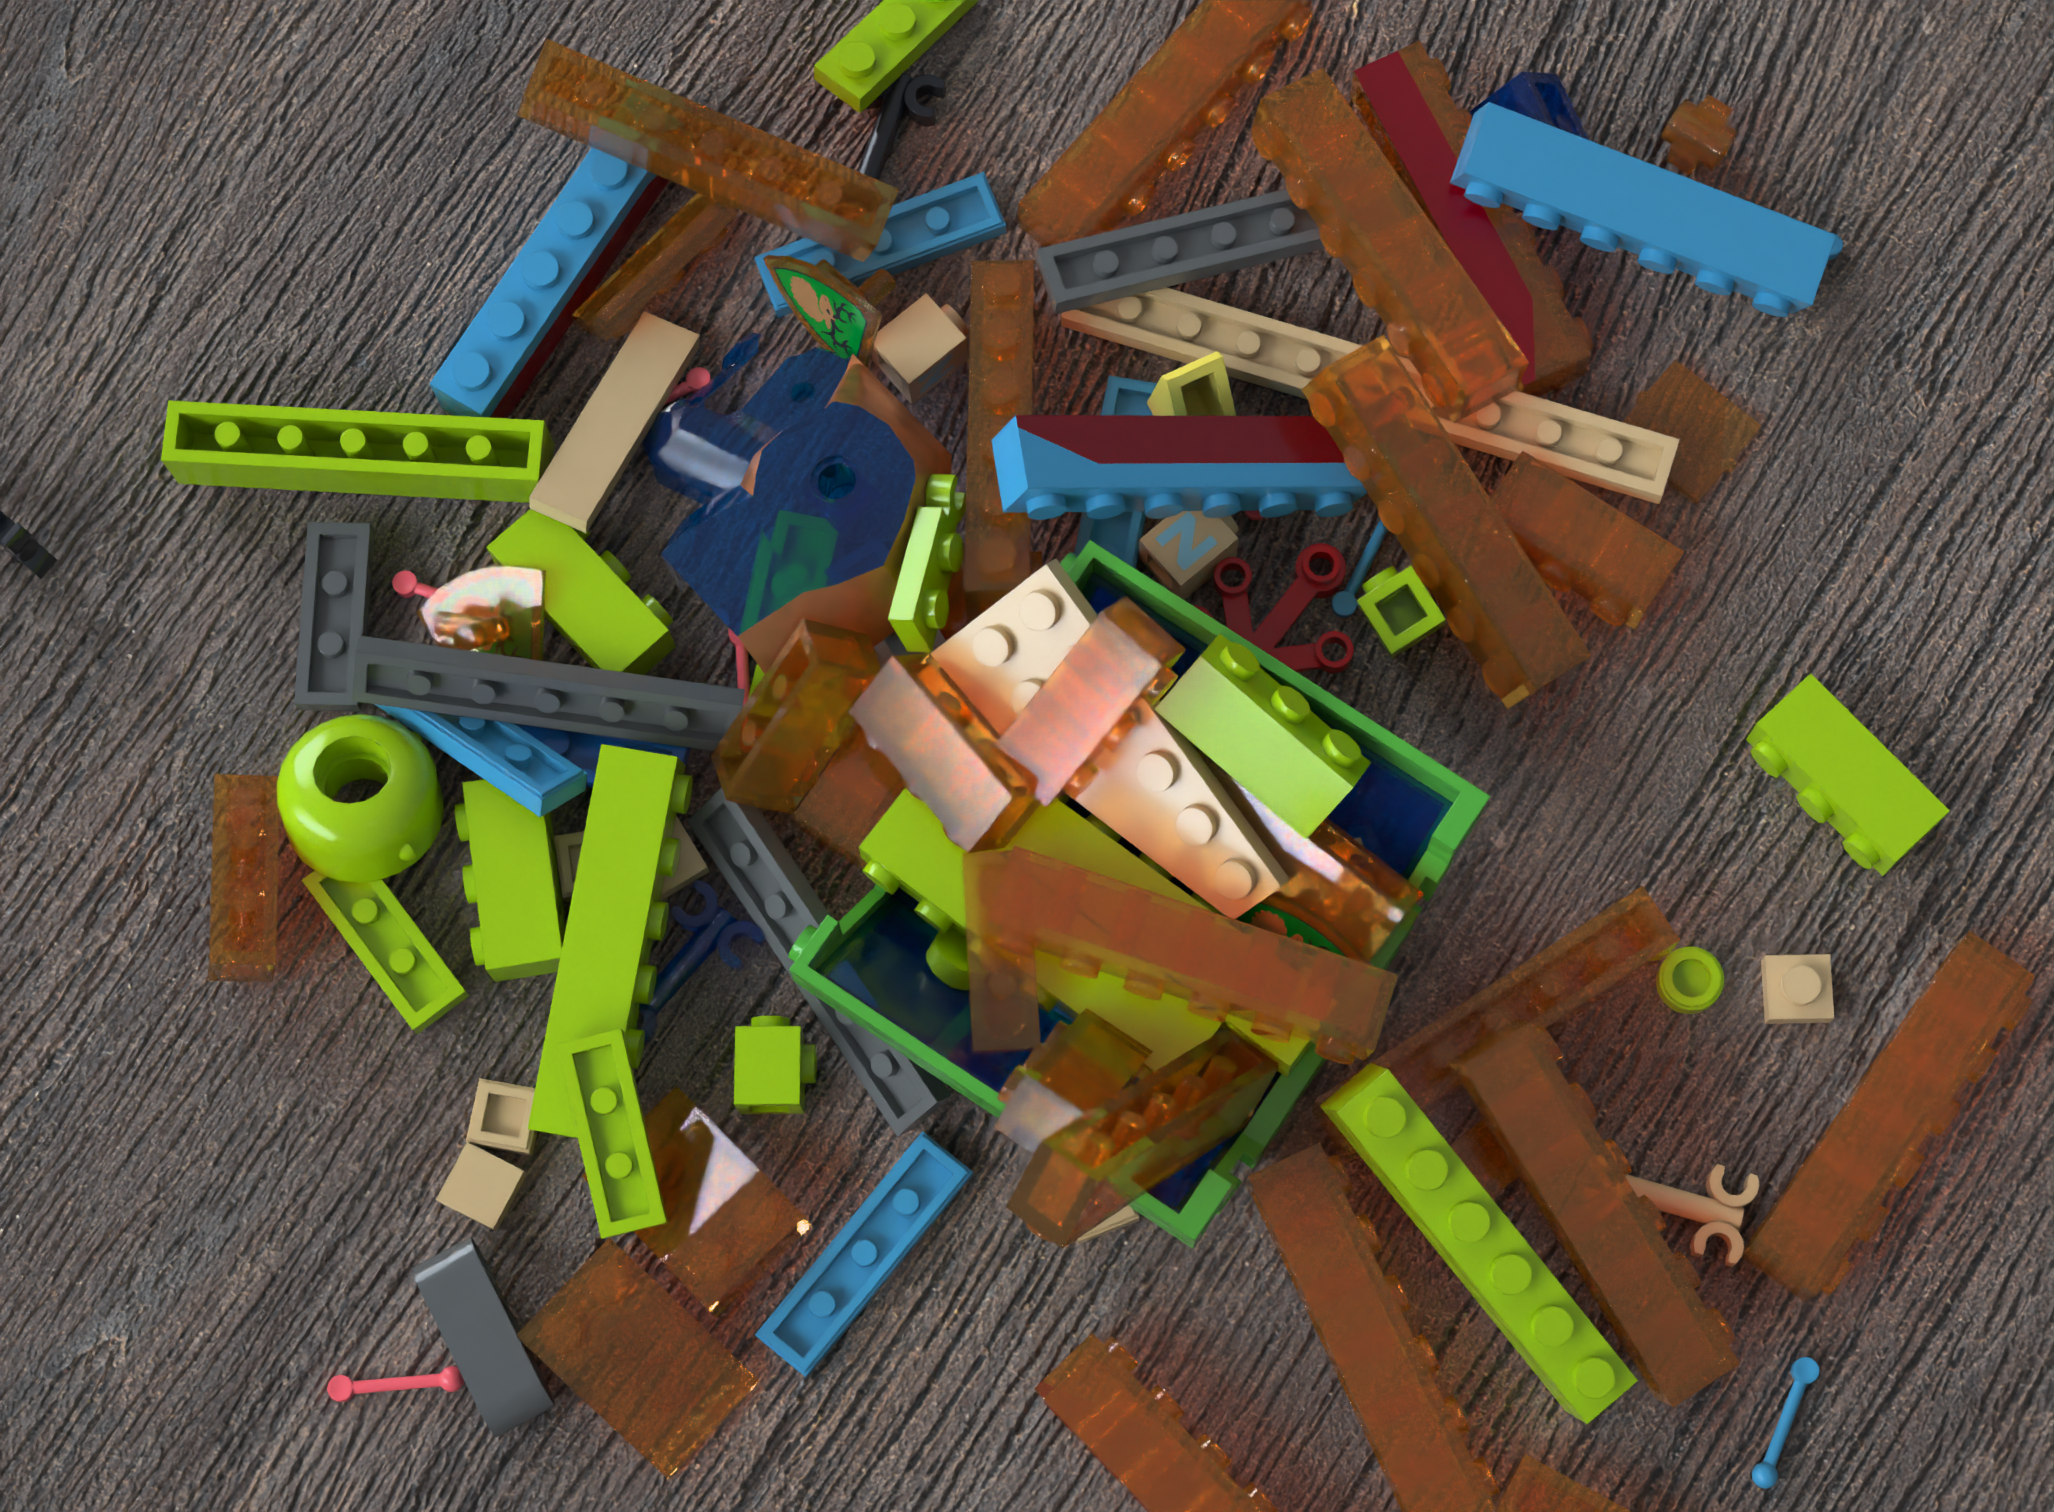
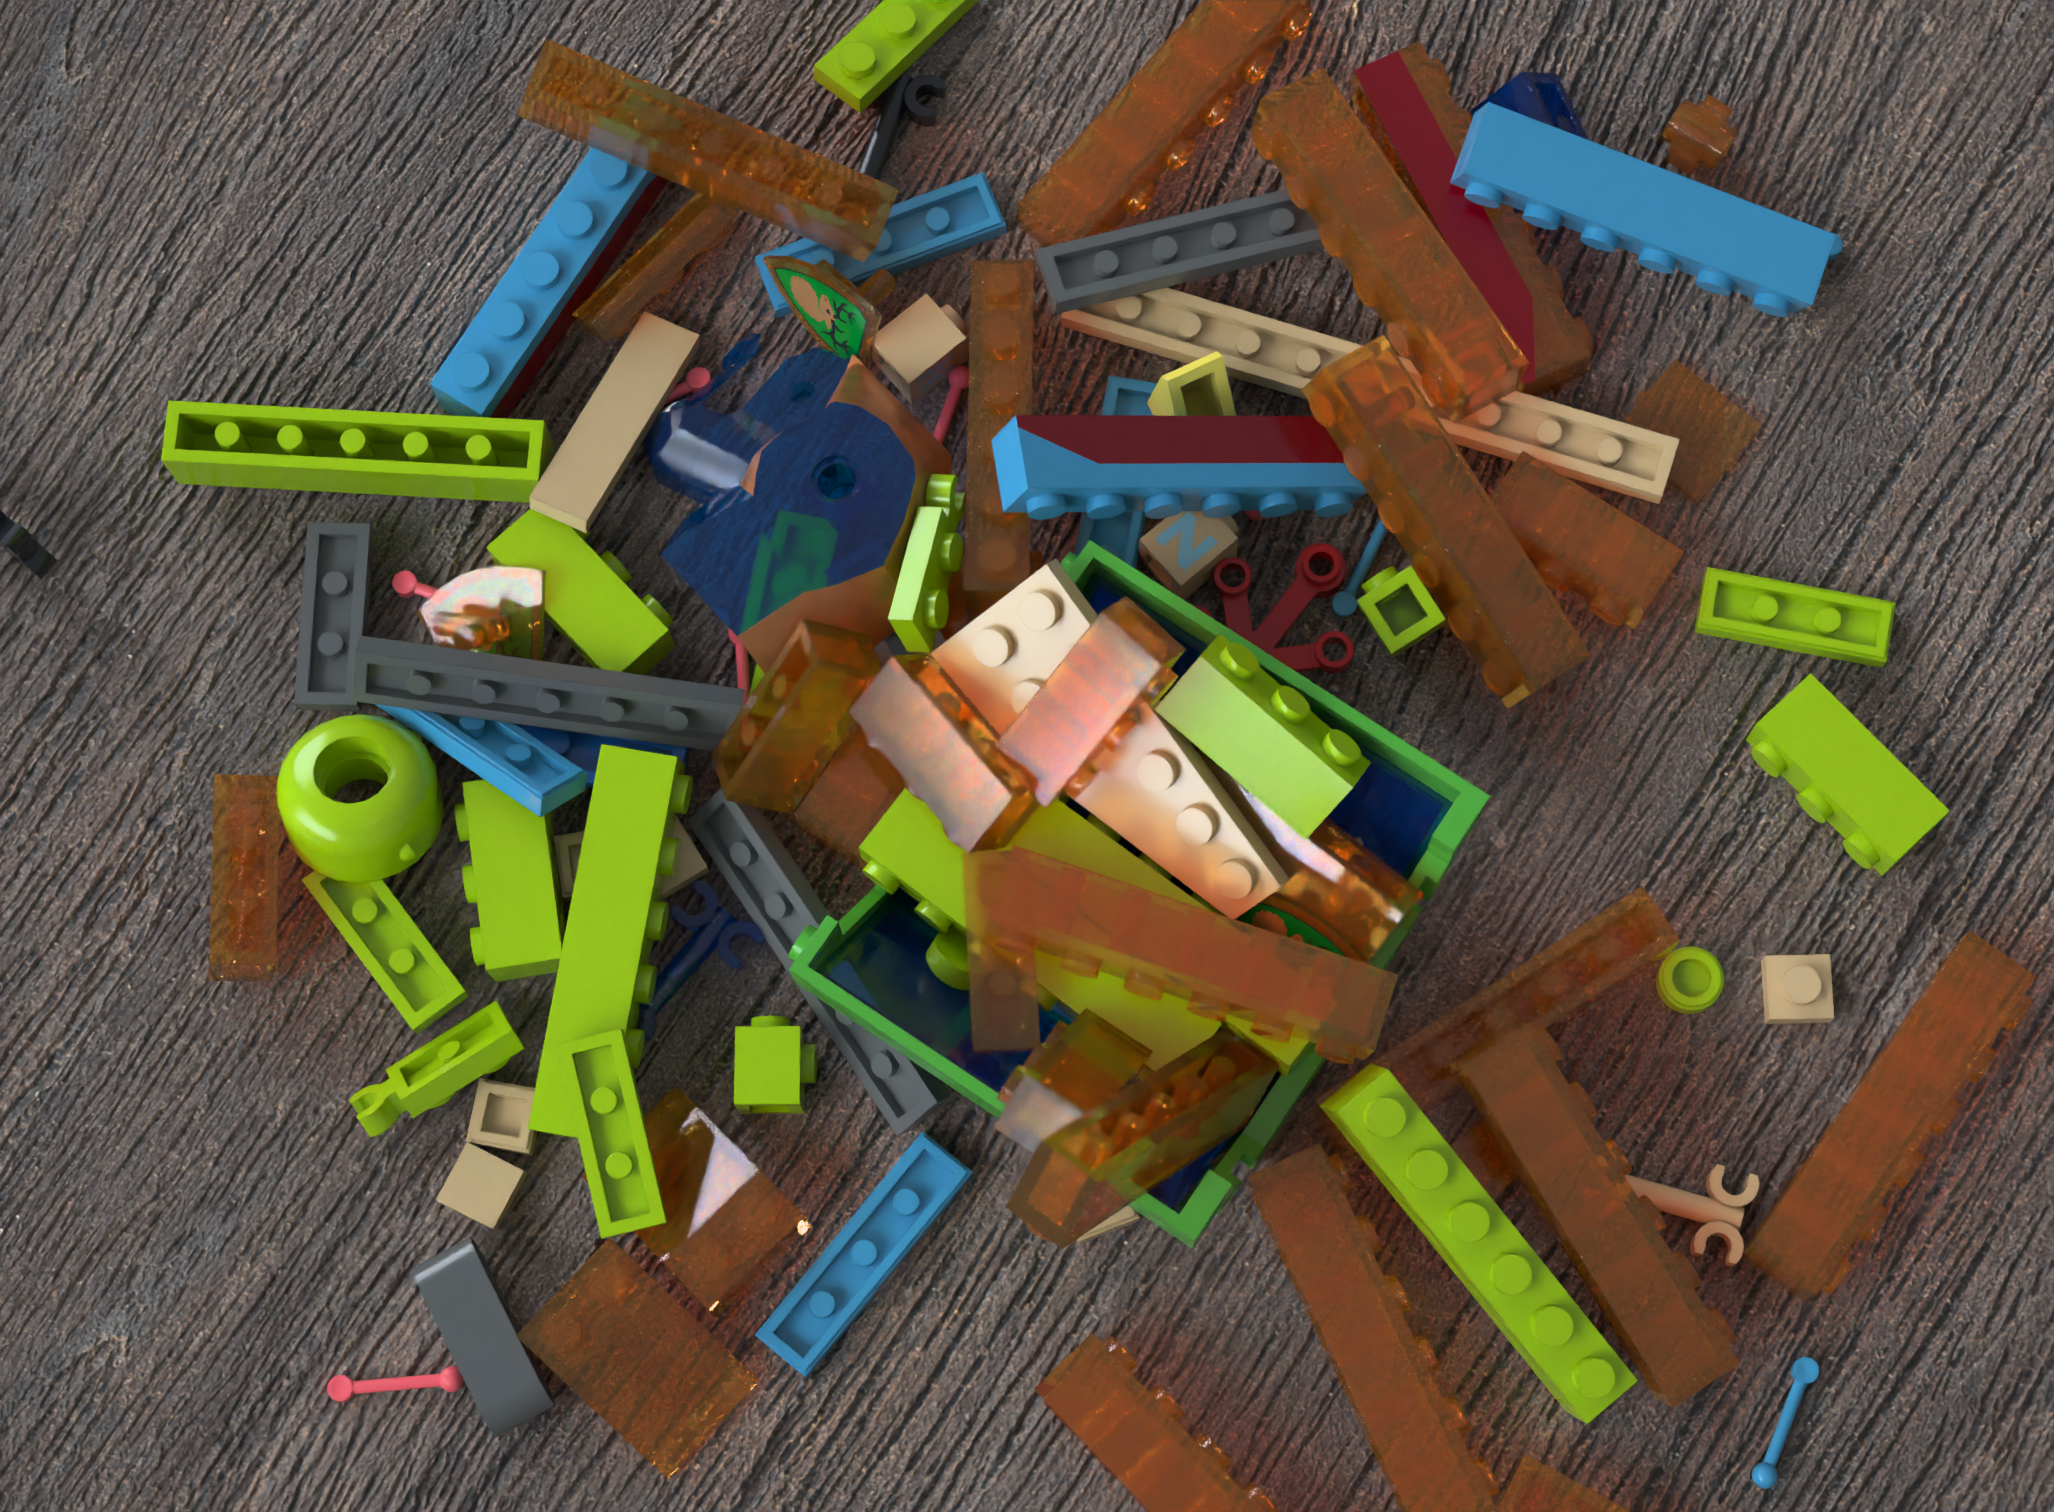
none -> lime plate [349,1001,525,1137]
none -> coral hinge [912,365,973,481]
none -> lime tile [1694,567,1896,668]

